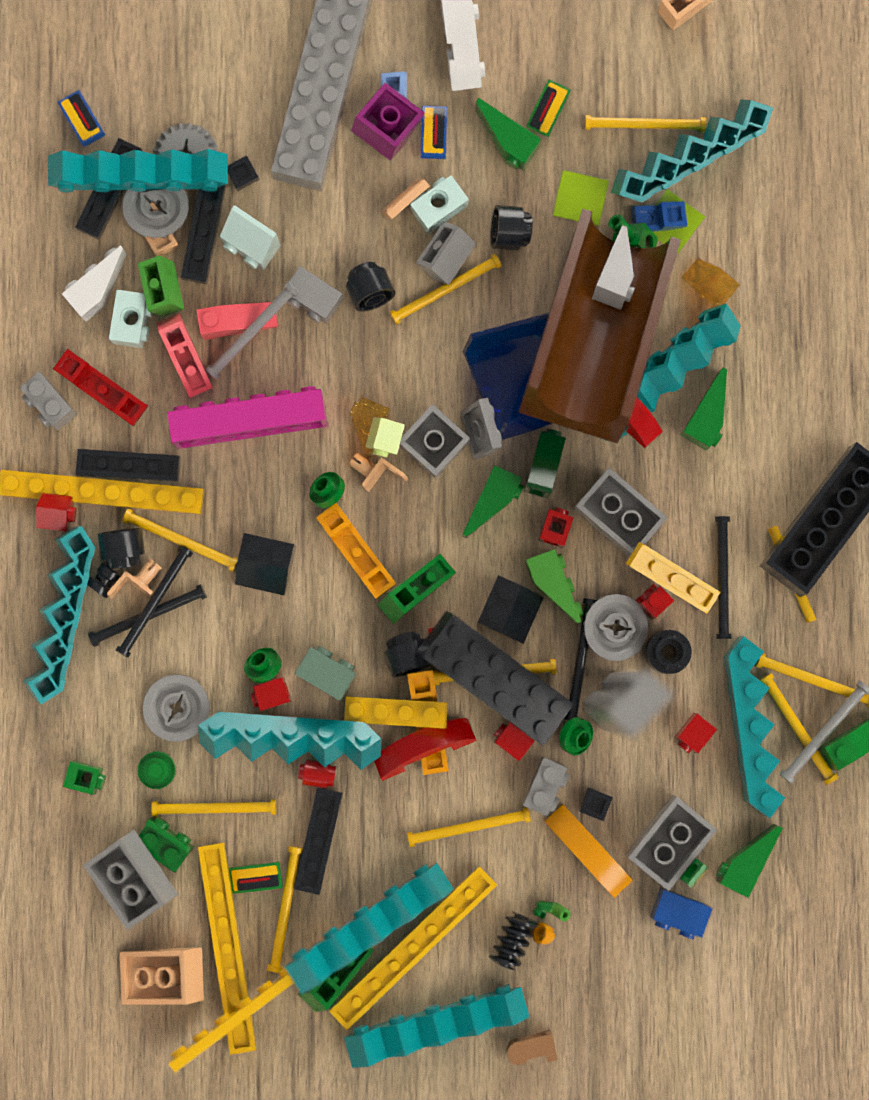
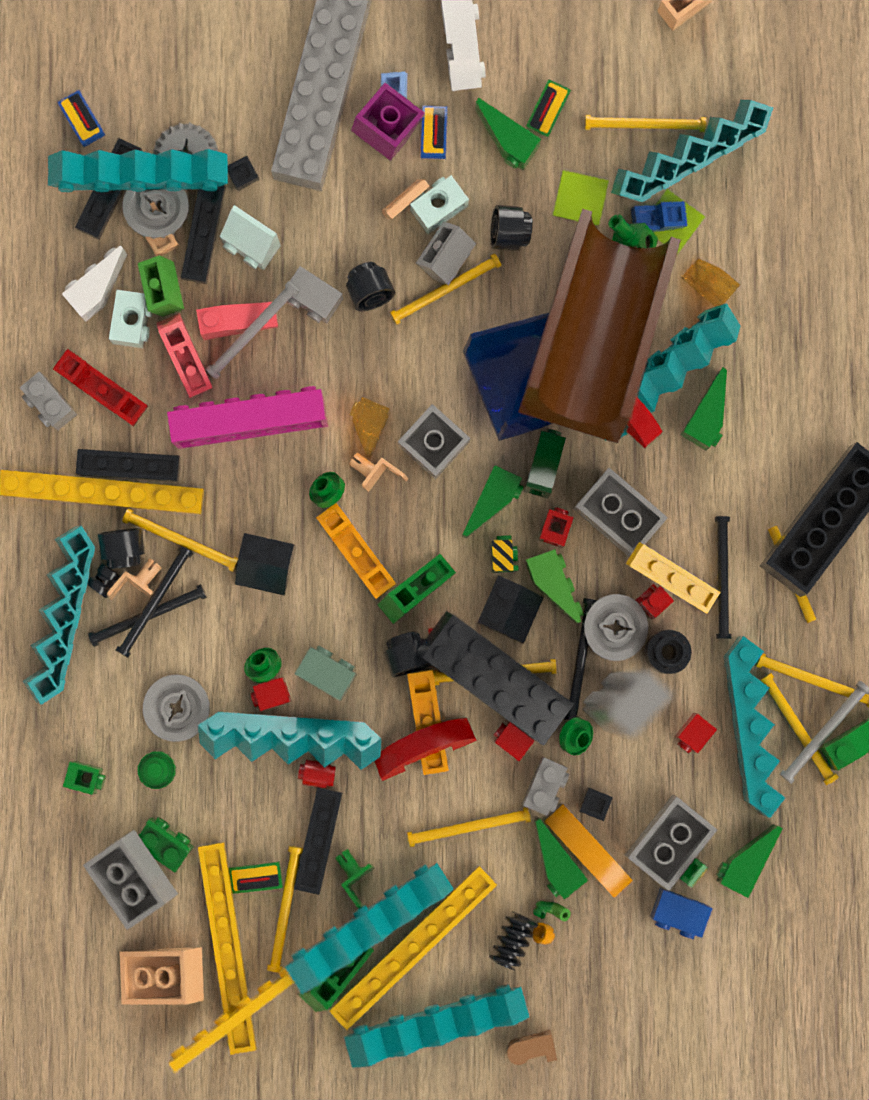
red brick [36,493,77,532] -> none
yellow bar [151,799,277,817] -> none
yellow plate [344,696,448,728] -> none
yellowish green brick [365,417,405,458] -> none
light grey plate [460,398,502,460] -> none
slope [592,225,635,310] -> none
none -> green bracket [335,849,375,909]
none -> brick [491,535,519,573]
none -> green slope [534,817,589,900]

